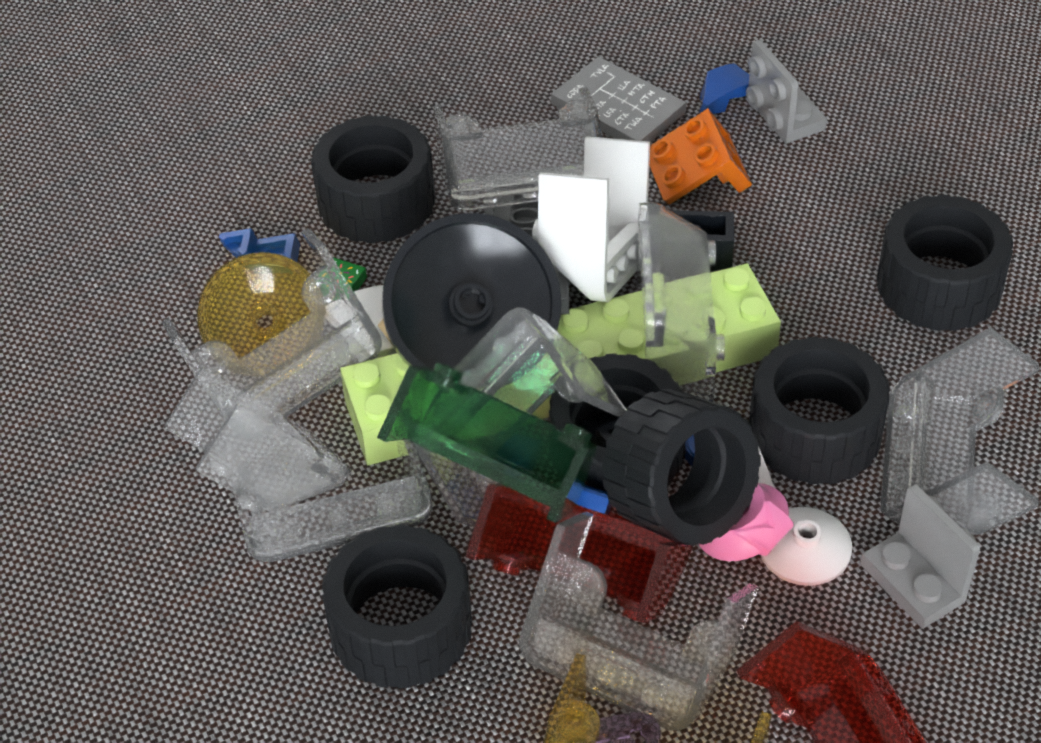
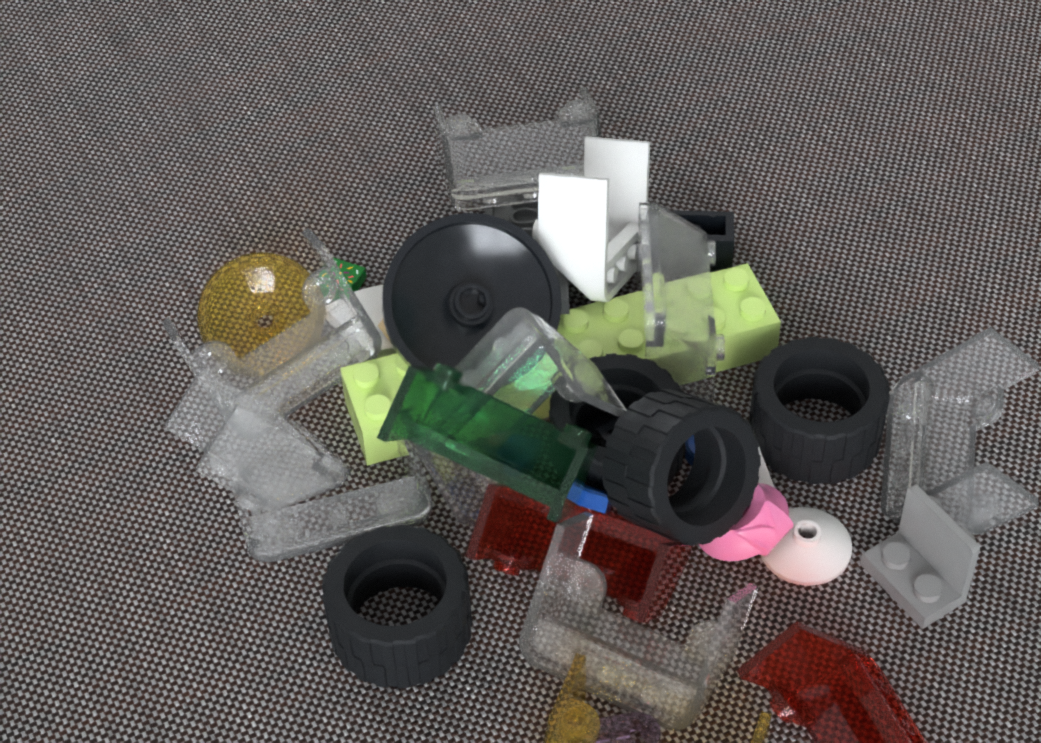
blue slope [219,228,300,275] -> none
black tyre [311,115,435,243] -> none
light grey tile [551,56,686,142] -> none
orange bracket [649,108,752,205] -> none
blue slope [700,63,750,114] -> none
light grey bracket [746,39,827,144] -> none
black tyre [877,195,1013,331] -> none

